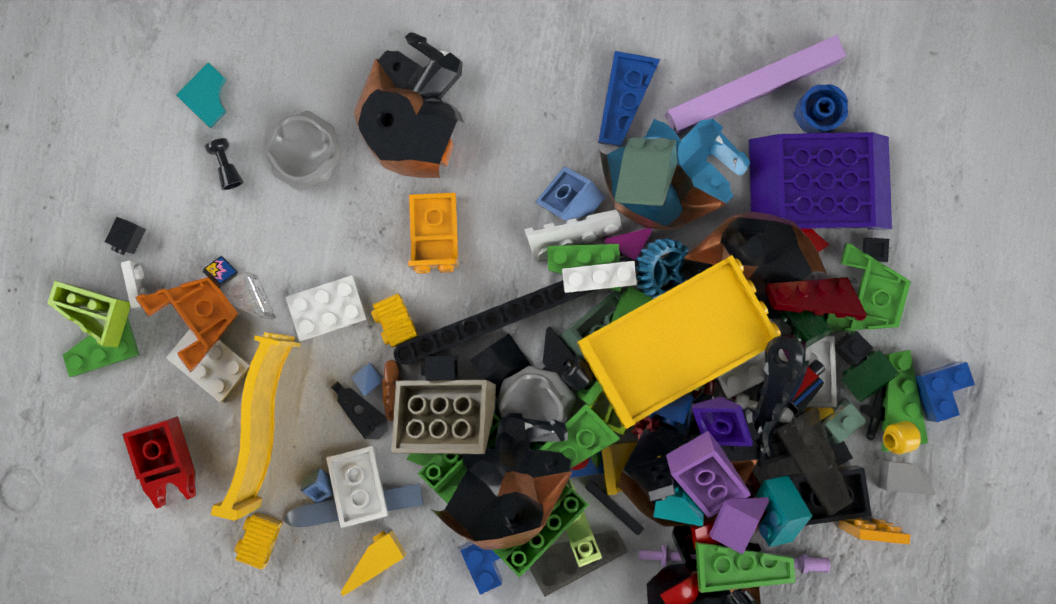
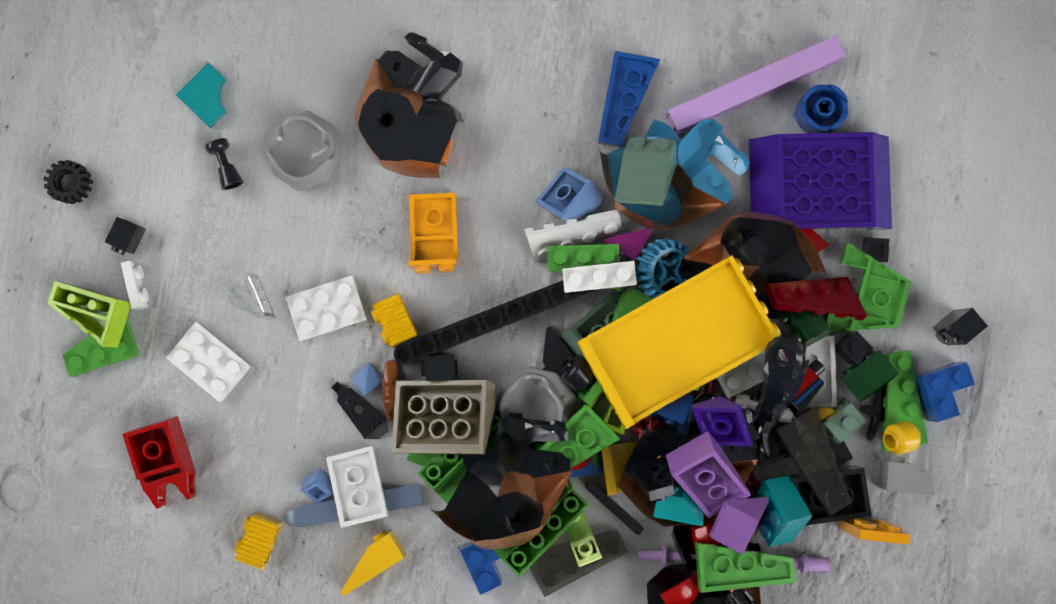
orange wing [135,277,238,373] -> none
tile [203,255,238,288] -> none
yellow panel [210,332,301,521] -> none
black slope [470,334,532,398] -> none
none -> black tyre [43,160,93,204]
none -> black brick [932,307,988,345]

